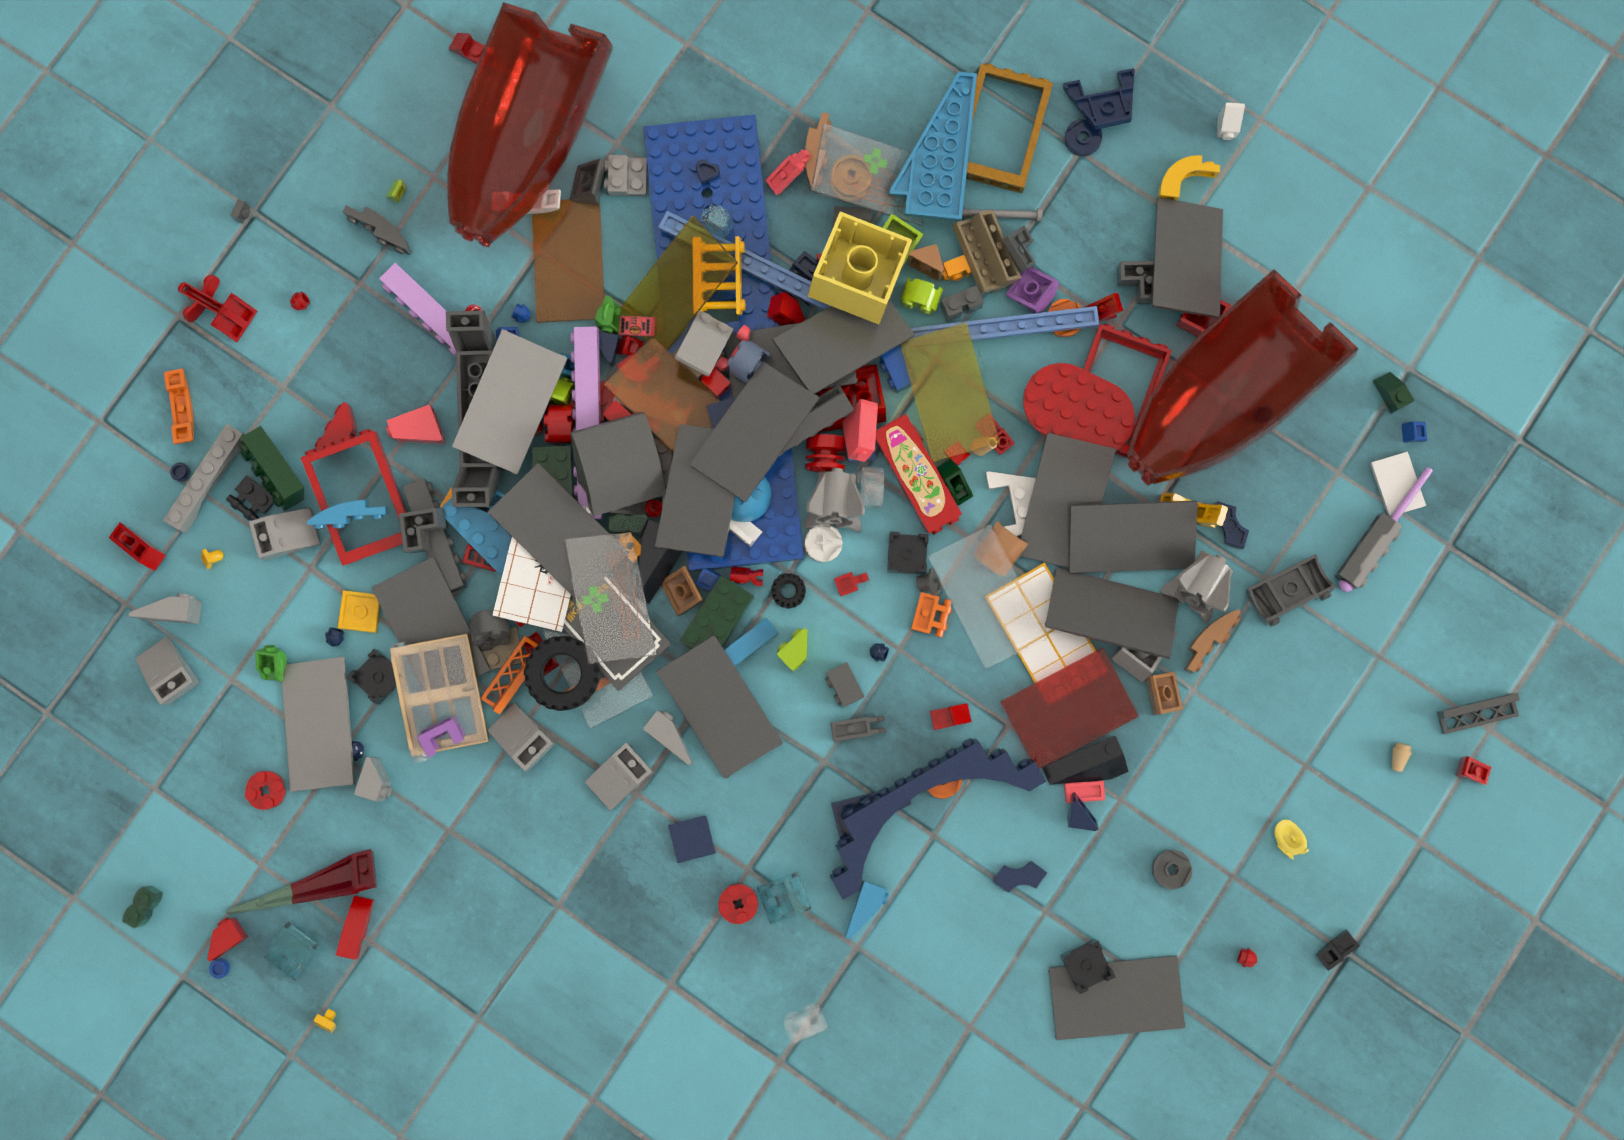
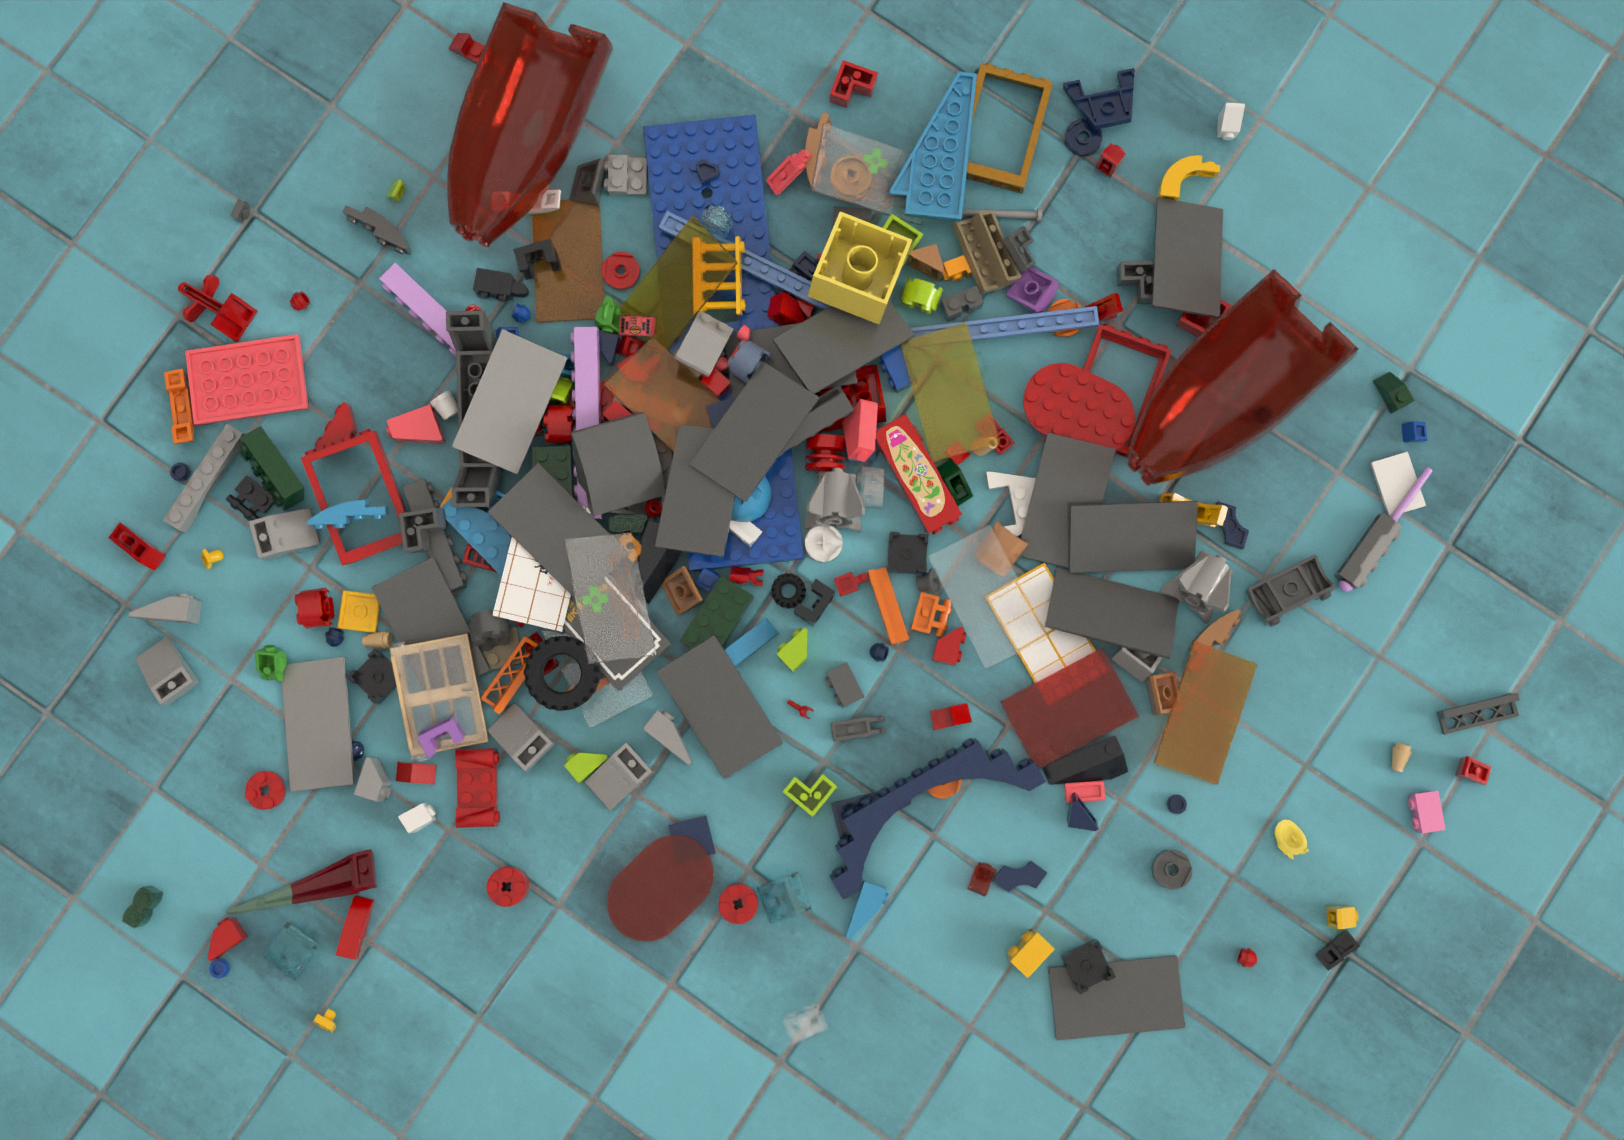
none -> coral plate [185,334,309,426]
none -> red brick [294,588,335,629]
none -> tan cone [362,630,393,649]
none -> slope [396,762,437,784]
none -> white slope [398,803,436,833]
none -> white piece [430,390,458,420]
none -> red piece [455,748,500,828]
none -> black hinge [473,268,529,302]
none -> red brick [486,866,529,907]
none -> black panel [513,239,562,280]
none -> lime slope [564,753,610,783]
none -> red plate [602,252,640,290]
none -> clear red plate [607,835,714,941]
none -> lime brick [783,774,838,817]
none -> red hand [787,700,814,719]
none -> black panel [794,579,835,627]
none -> red slope [796,299,814,320]
none -> red brick [830,60,878,108]
none -> orange fence [867,567,909,646]
none -> red slope [932,626,966,666]
none -> clear red bracket [967,862,996,897]
none -> yellow brick [1006,929,1054,978]
none -> red slope [1096,143,1126,177]
none -> clear orange piece [1154,642,1257,785]
none -> dark blue plate [1167,795,1187,814]
none -> yellow slope [1326,906,1358,929]
none -> bright pink hinge [1408,791,1446,833]

